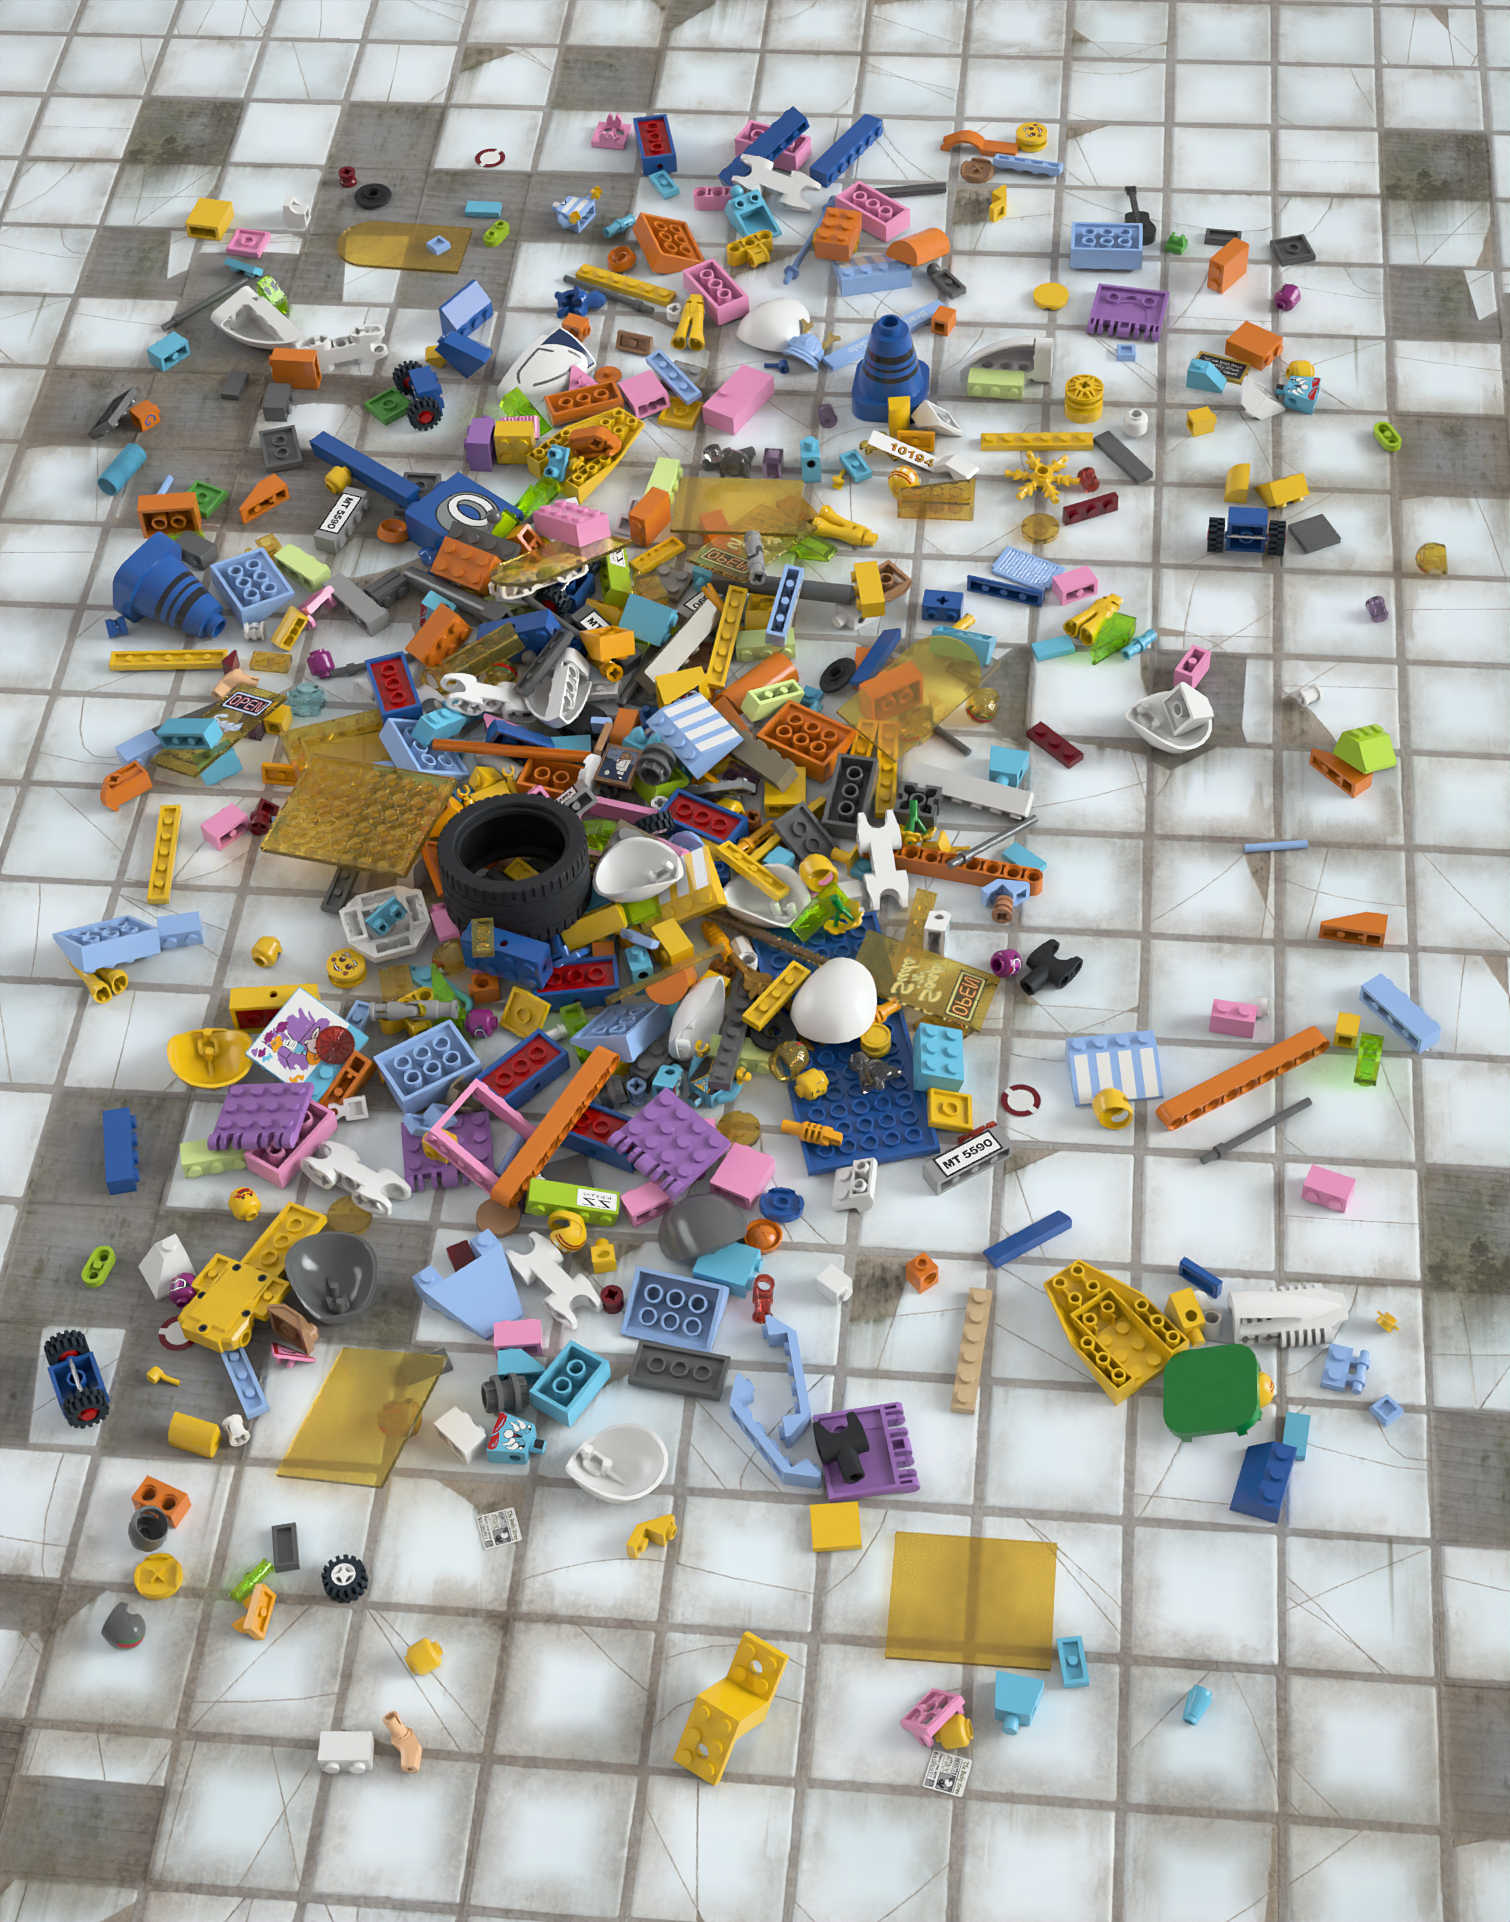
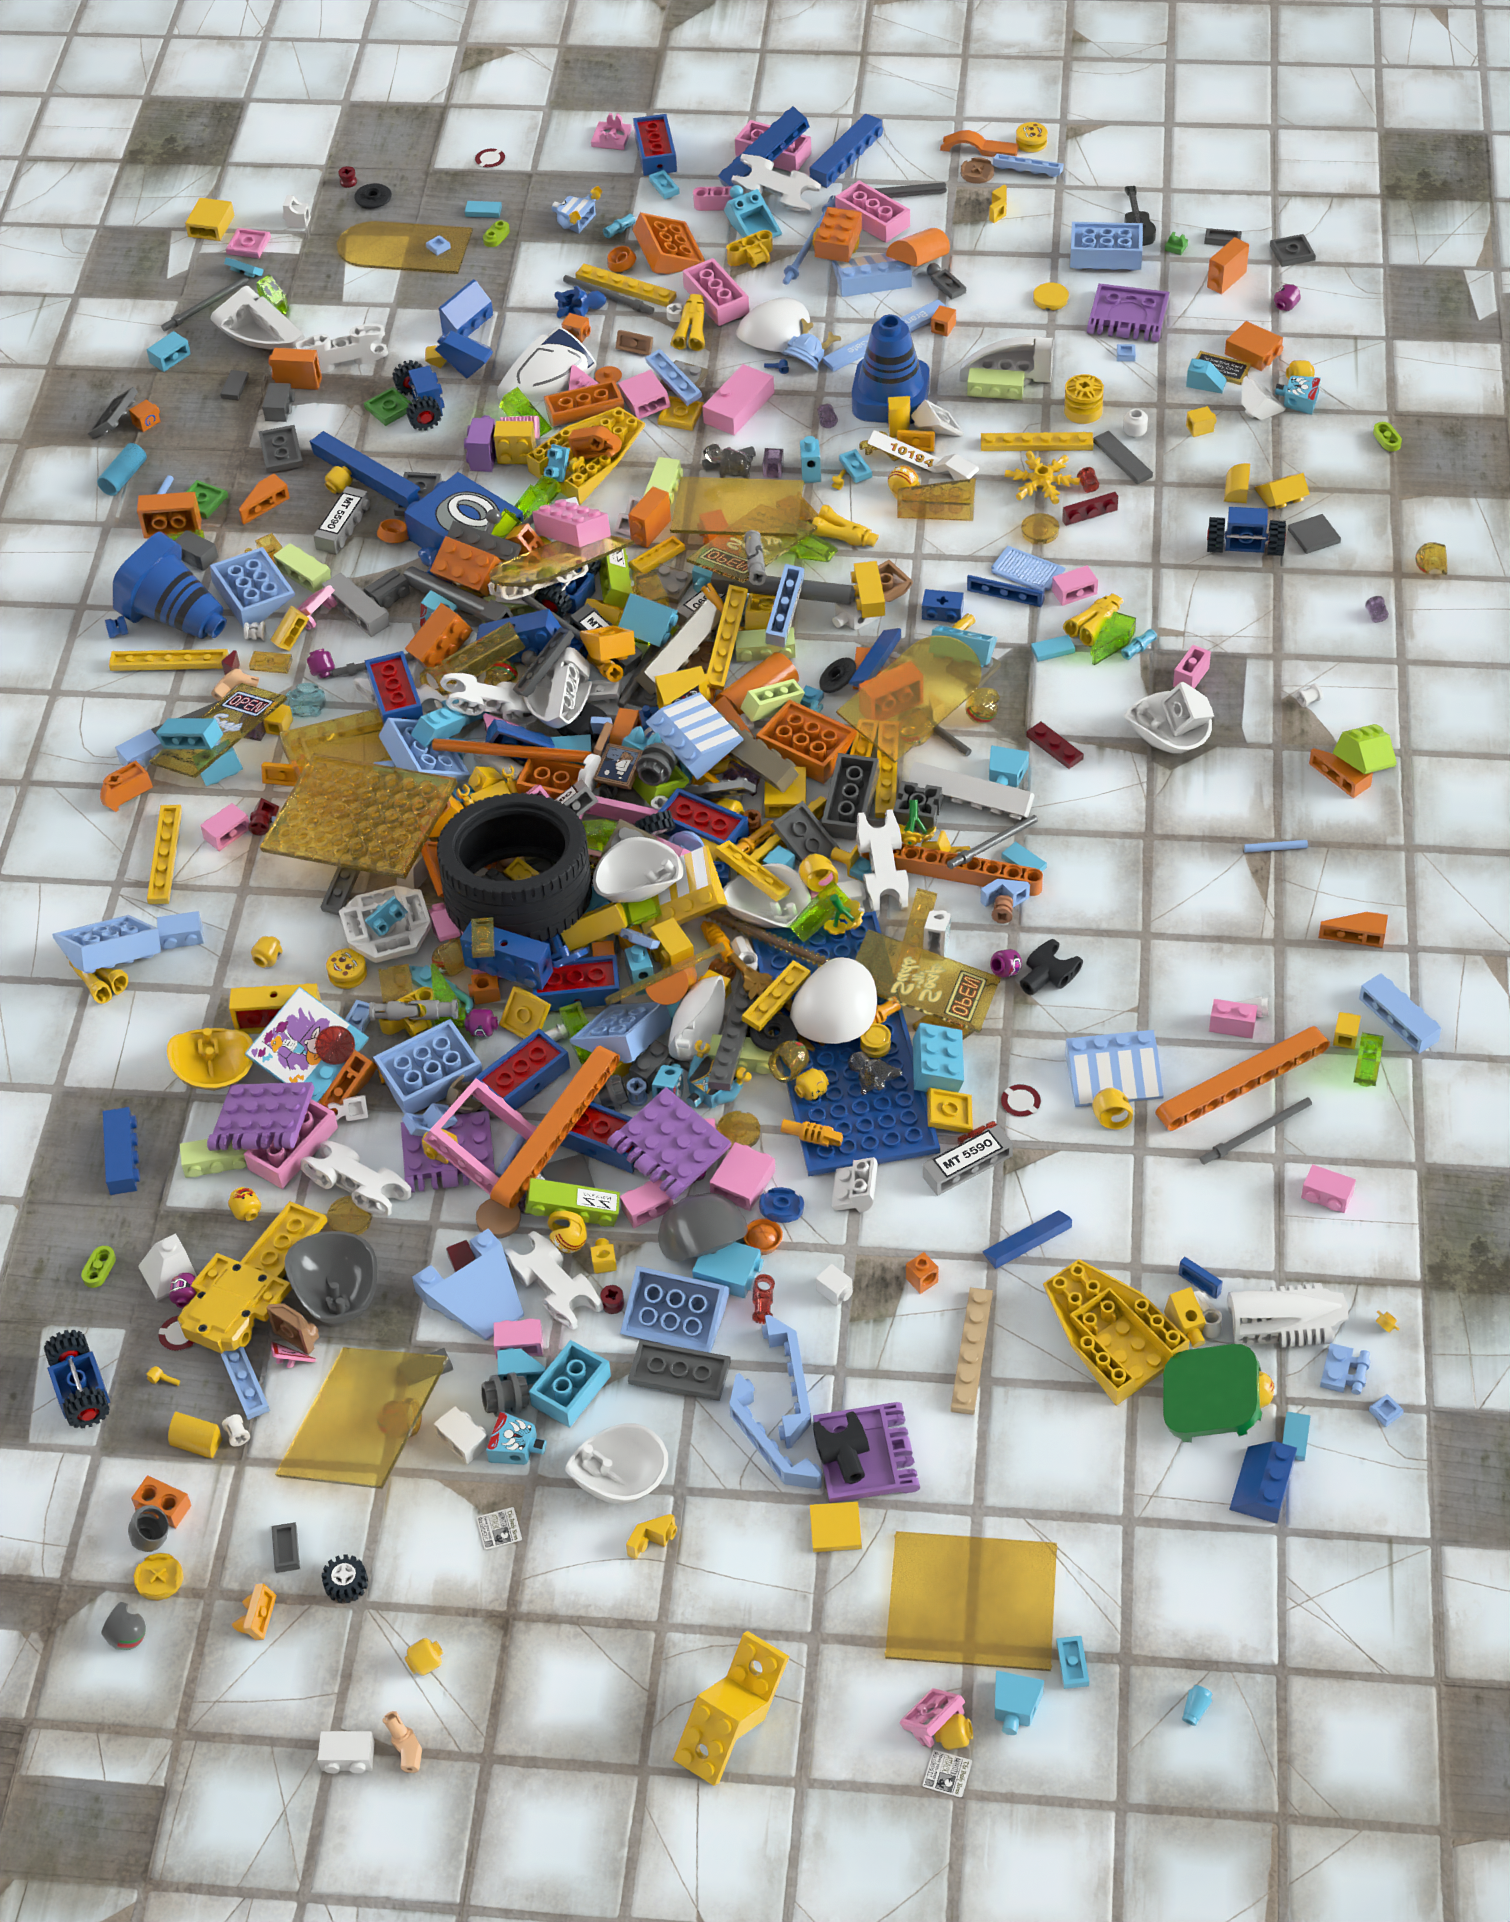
clear neon green pin [229,1558,274,1604] -> none

